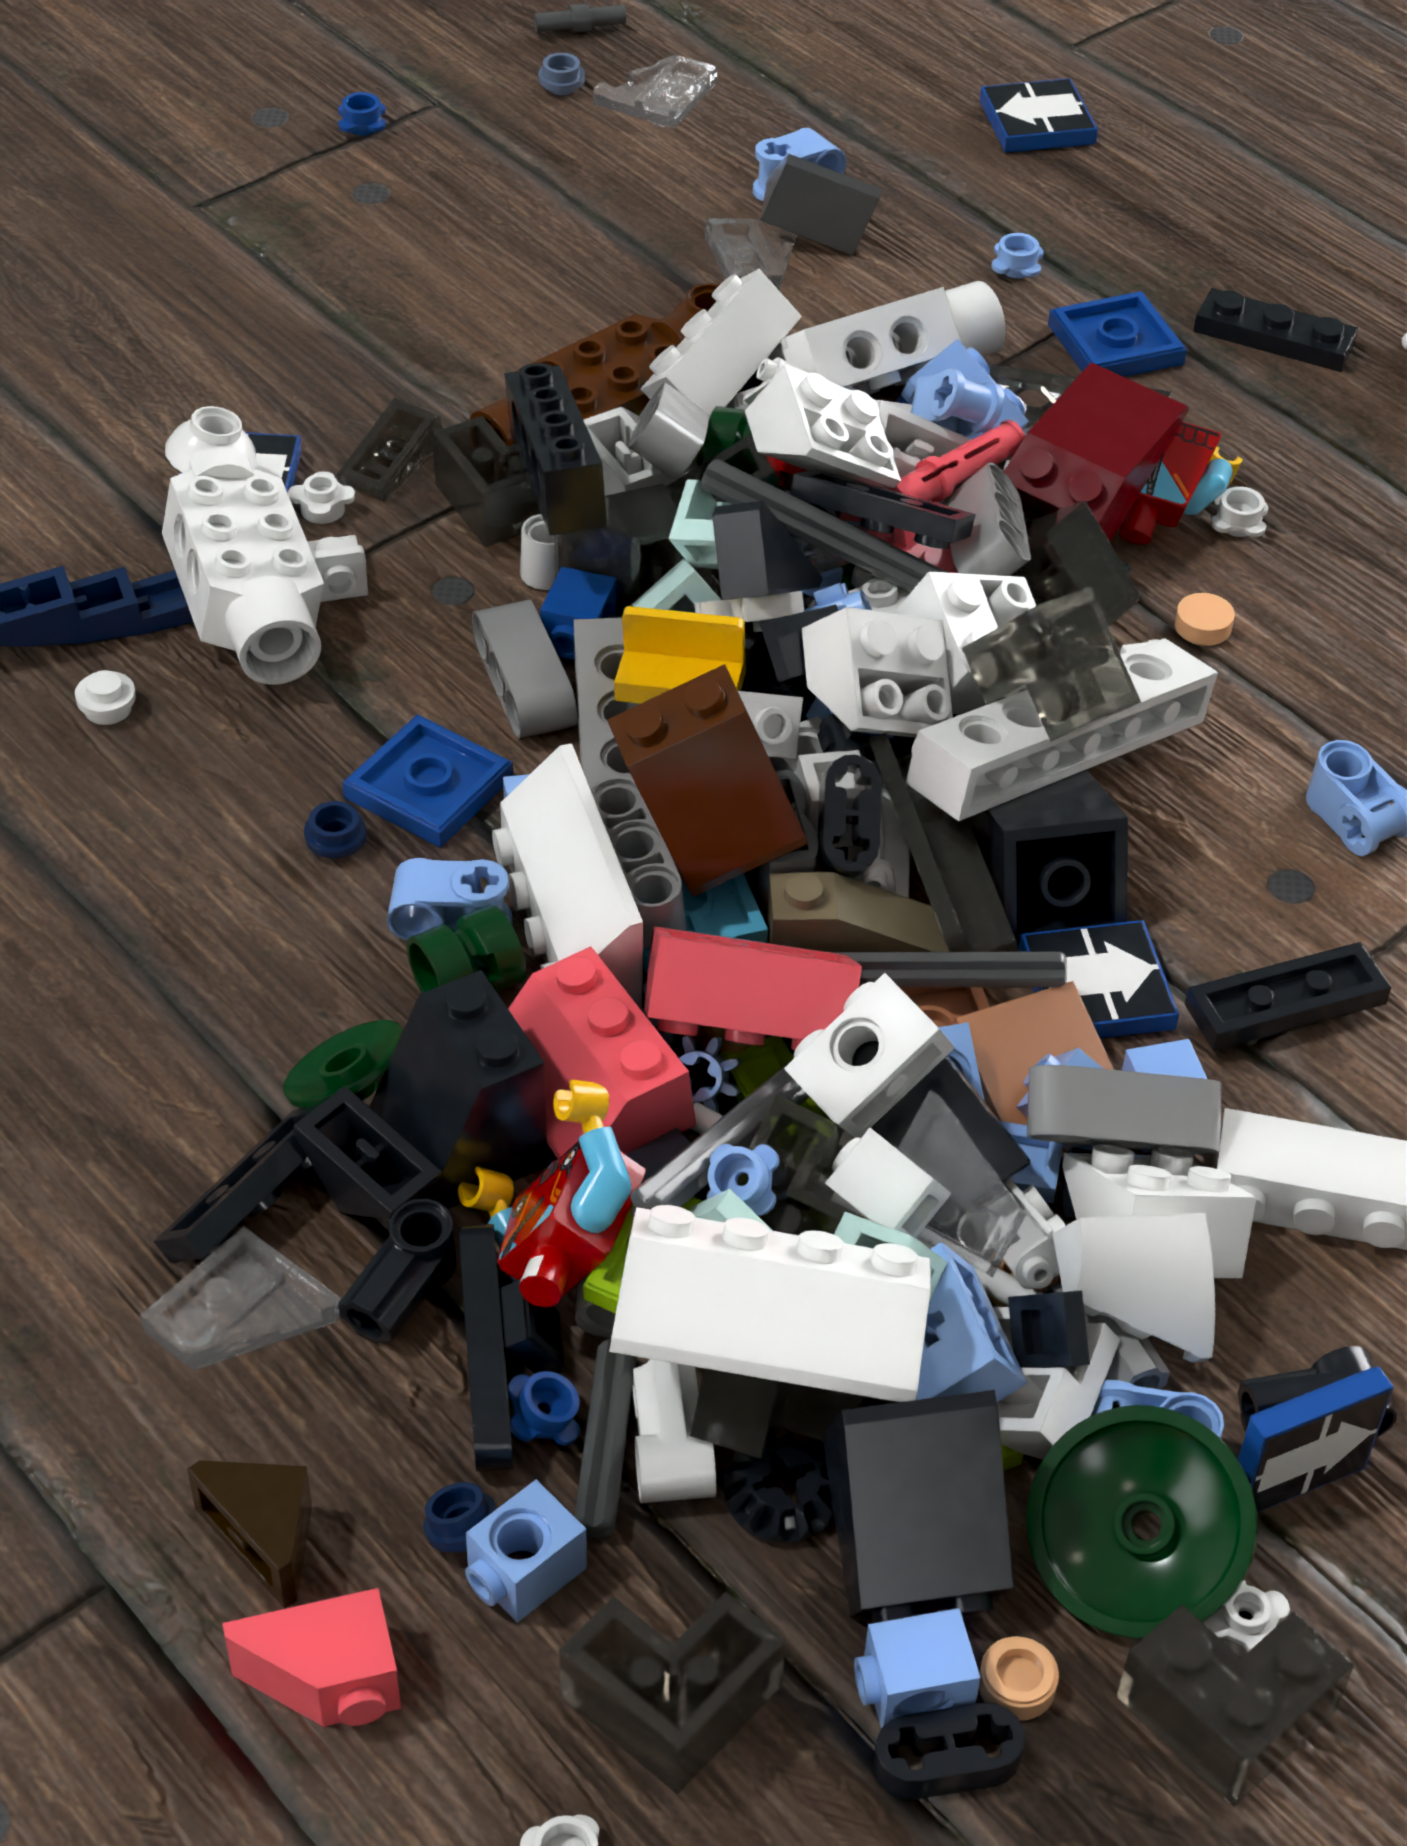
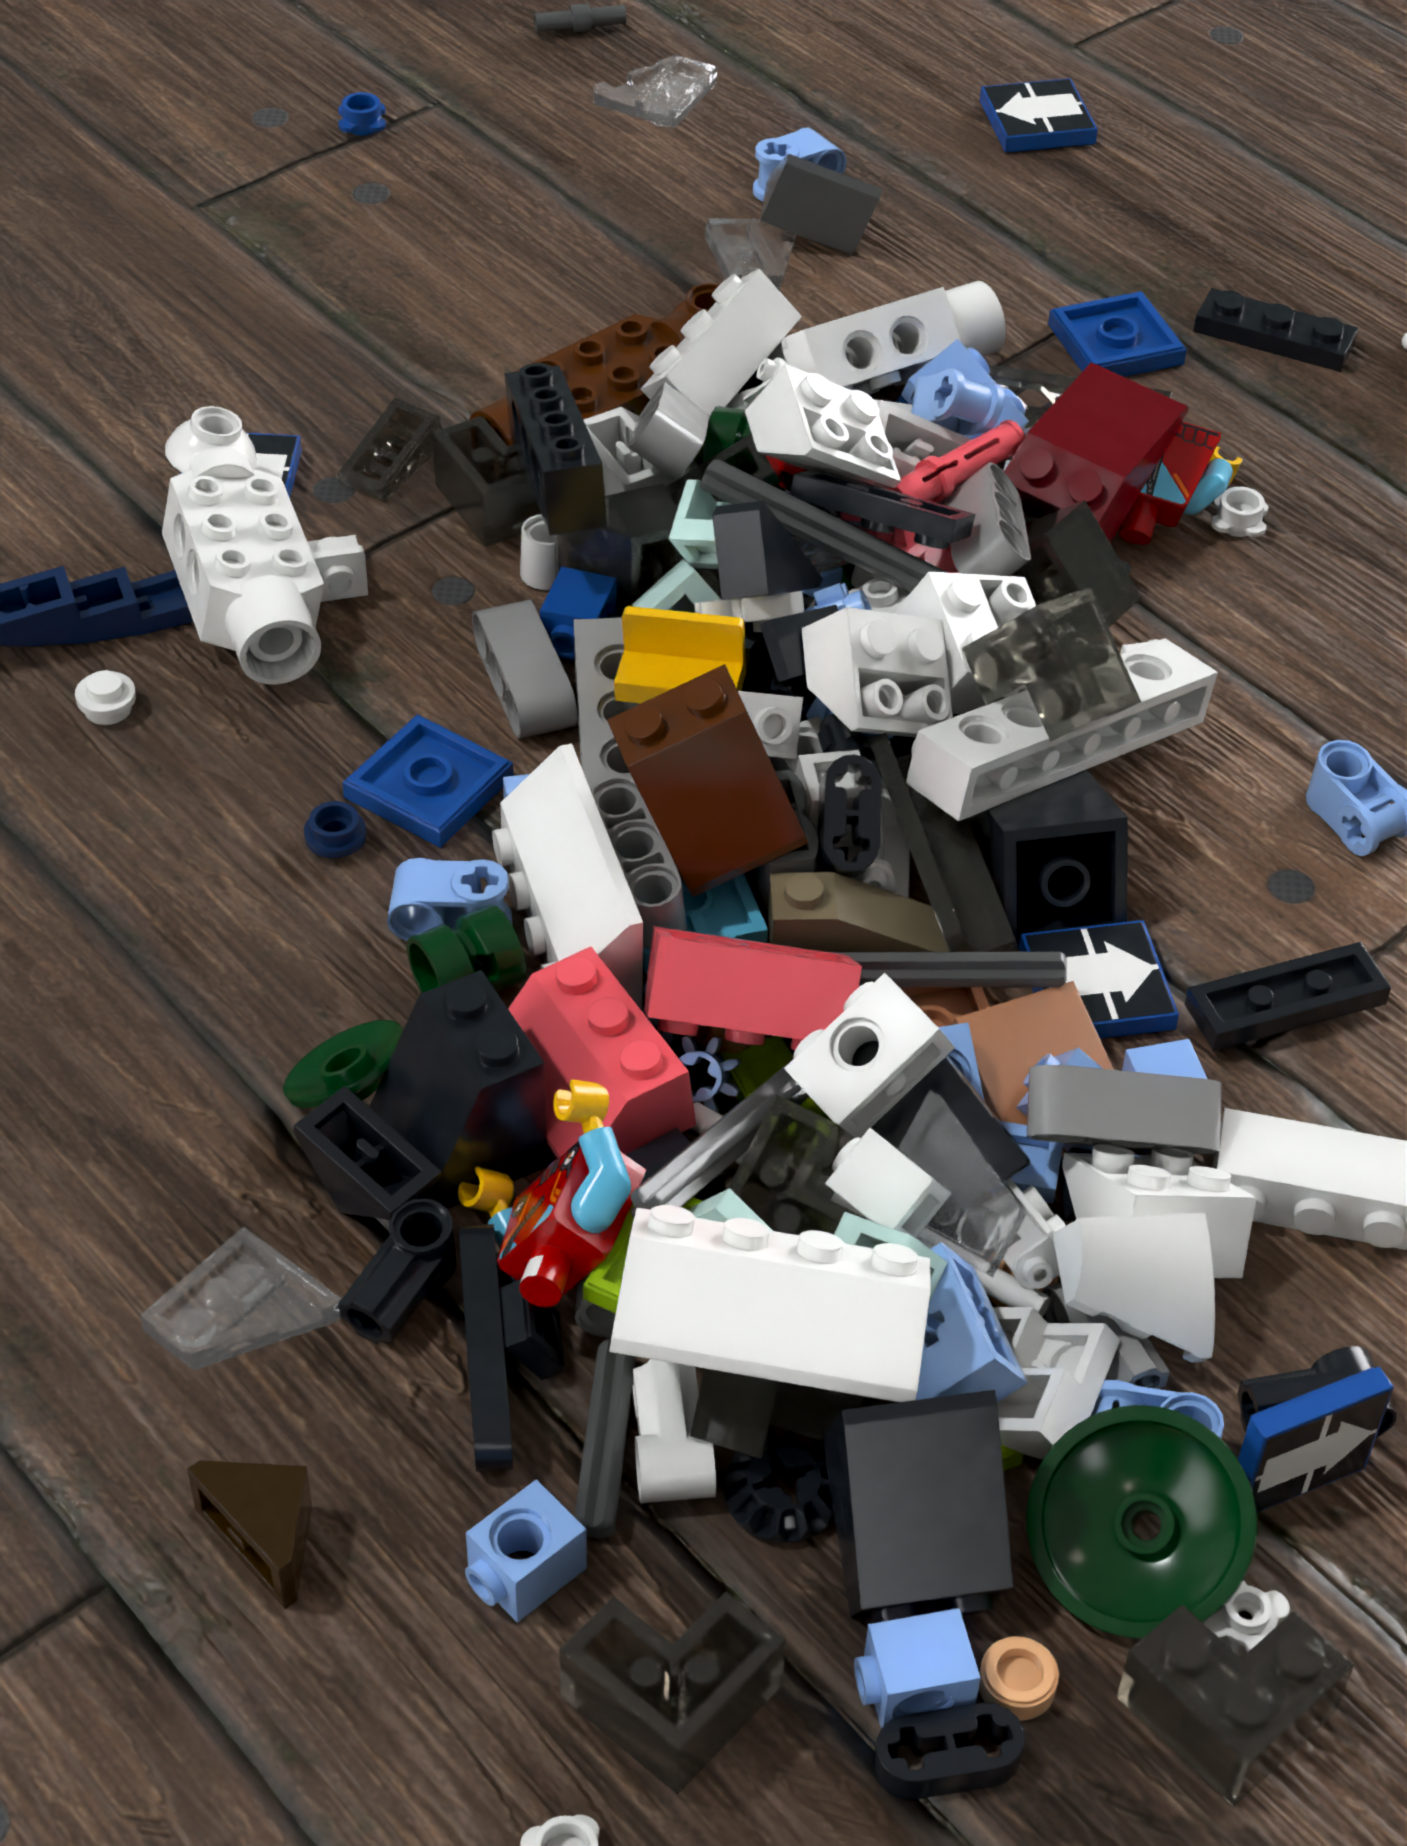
black plate [153,1104,320,1263] -> none
coral slope [222,1588,401,1727] -> none
white plate [288,472,355,524] -> none
dark blue plate [423,1482,497,1553] -> none
blue plate [507,1371,580,1446] -> none
sand blue plate [538,53,585,95] -> none
light blue plate [707,1144,779,1216] -> none
light blue plate [991,233,1044,278] -> none
black plate [1008,1290,1090,1368] -> none
light nougat tile [1175,593,1235,646] -> none

